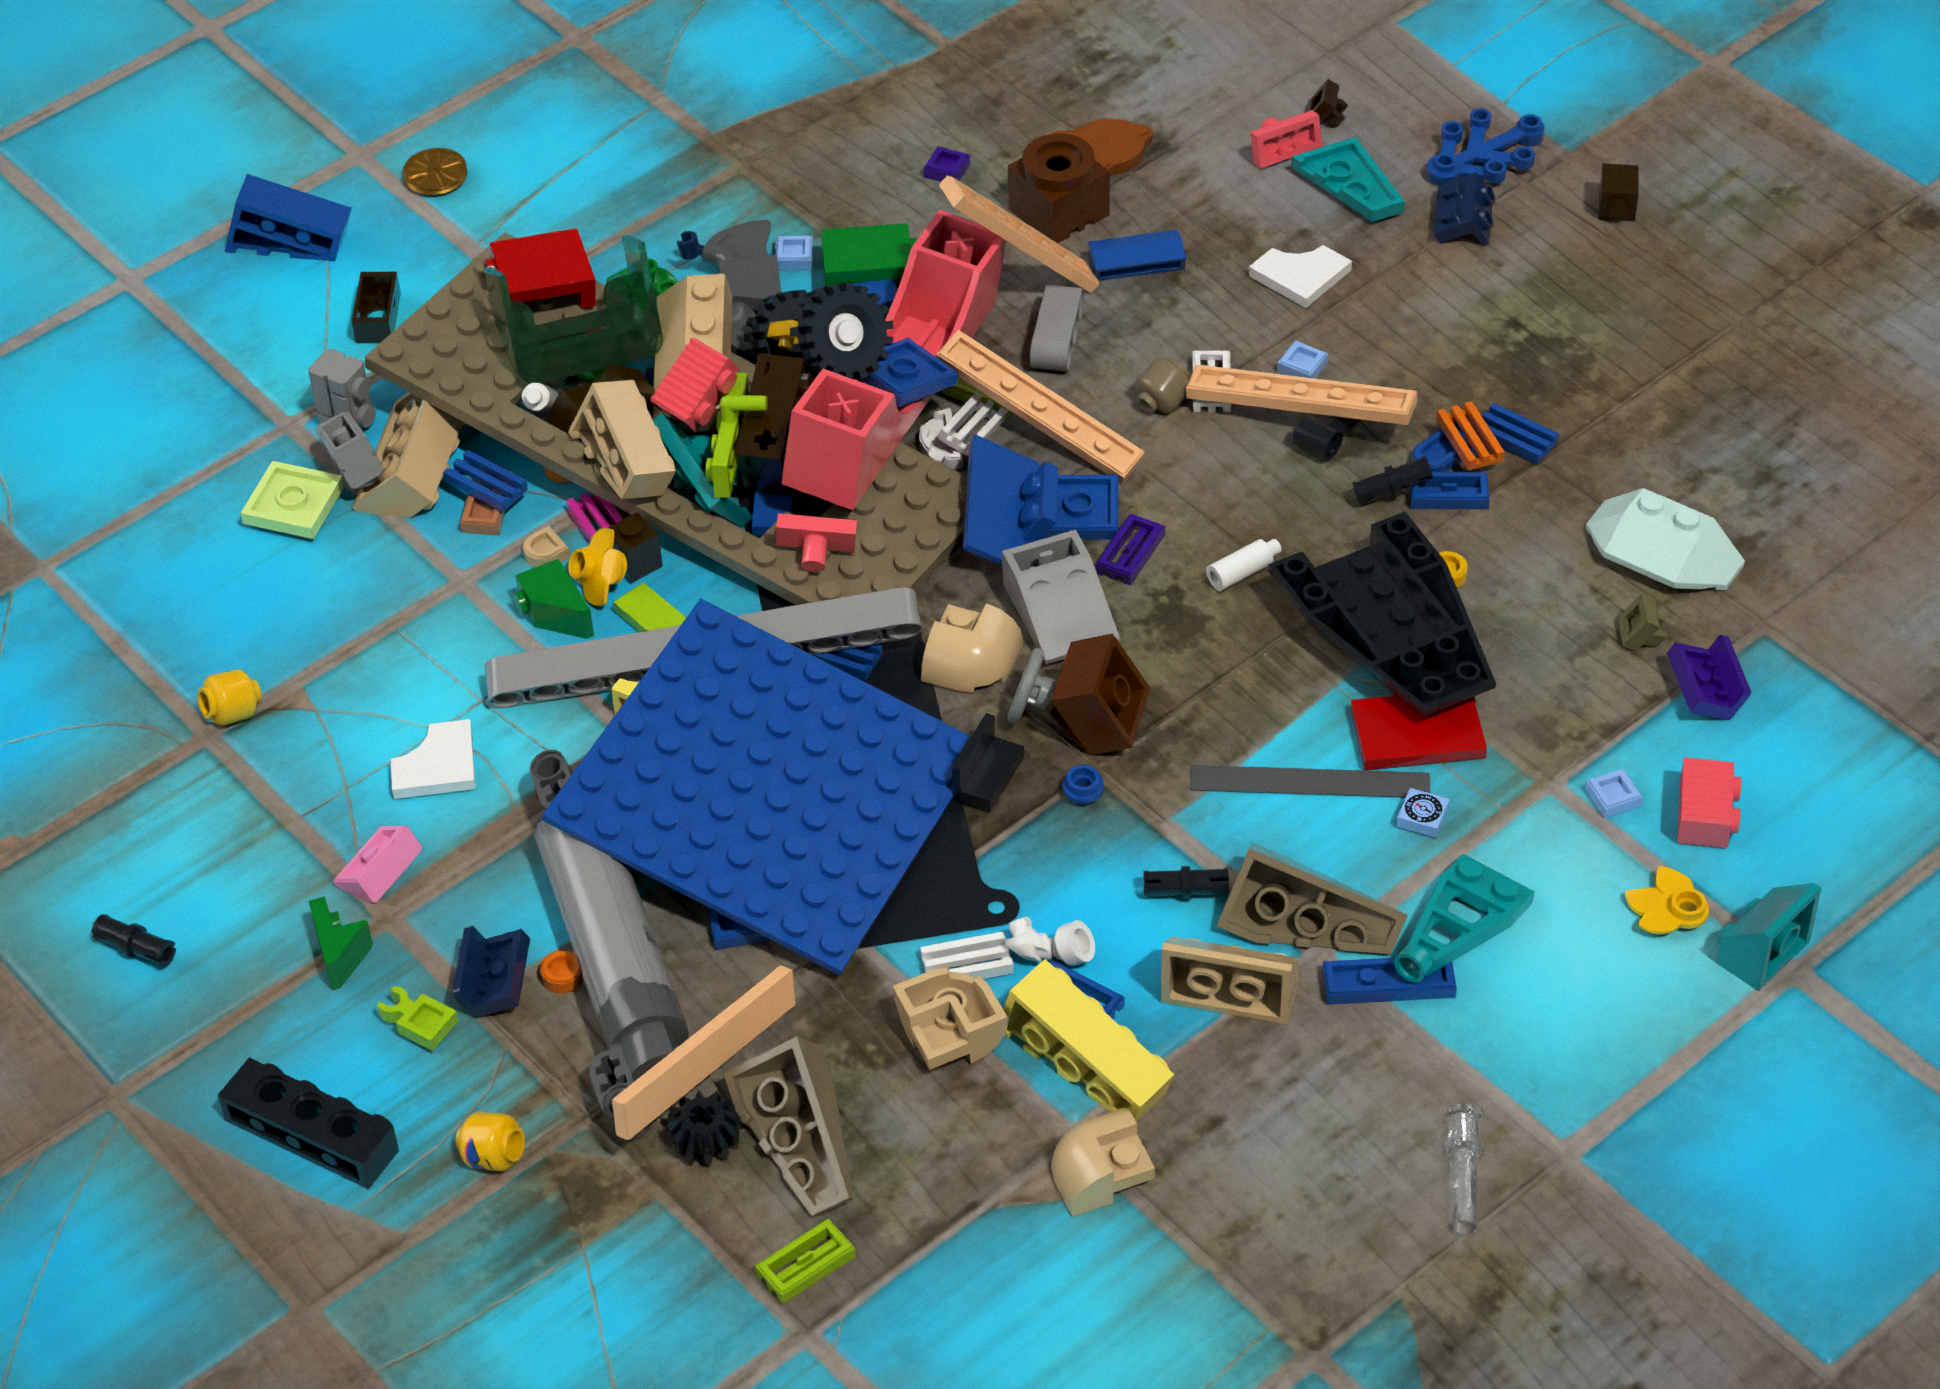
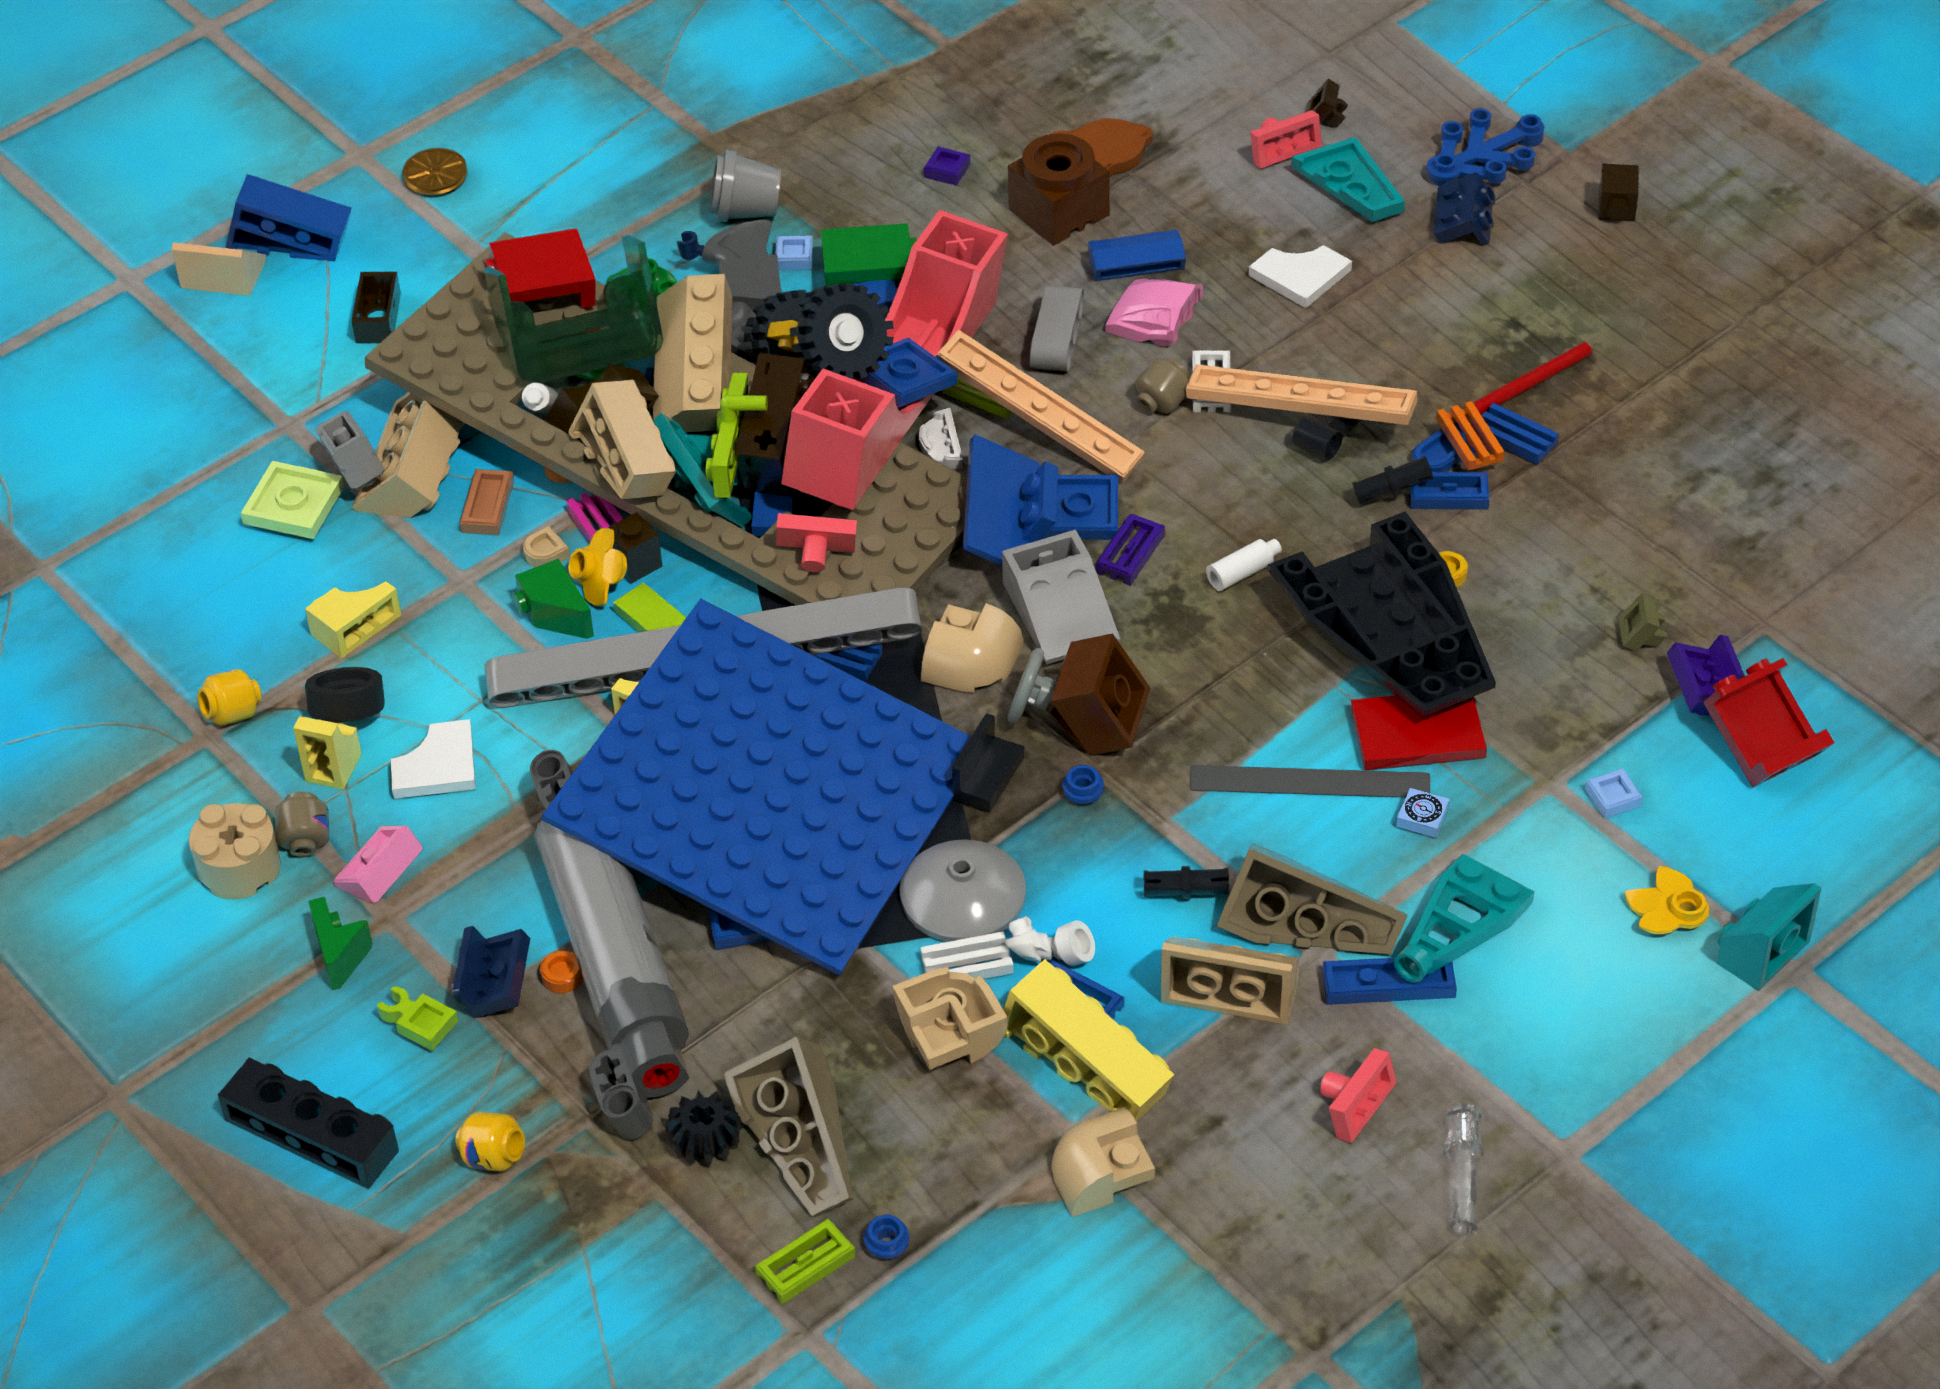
black pin [91,914,176,967] -> none
light grey brick [308,349,376,431] -> none
blue tile [443,450,528,512] -> none
light nougat tile [612,965,796,1141] -> none
coral brick [650,337,739,433] -> none
white tile [938,392,1008,457] -> none
light nougat tile [939,175,1100,293] -> none
light blue tile [1277,341,1328,378] -> none
light aqua wedge [1586,488,1745,590] -> none
coral brick [1677,757,1742,849] -> none
none -> light nougat slope [172,242,266,296]
none -> tan brick [189,803,281,899]
none -> dark tan head [275,792,329,857]
none -> light yellow arch [293,716,362,790]
none -> light yellow arch [305,581,402,659]
none -> black tyre [305,667,385,723]
none -> light grey piece [710,149,781,222]
none -> blue plate [864,1215,909,1259]
none -> light grey dish [900,840,1026,942]
none -> bright pink slope [1105,278,1203,346]
none -> coral tile [1320,1048,1397,1143]
none -> red bar [1473,342,1592,415]
none -> red panel [1703,658,1835,788]

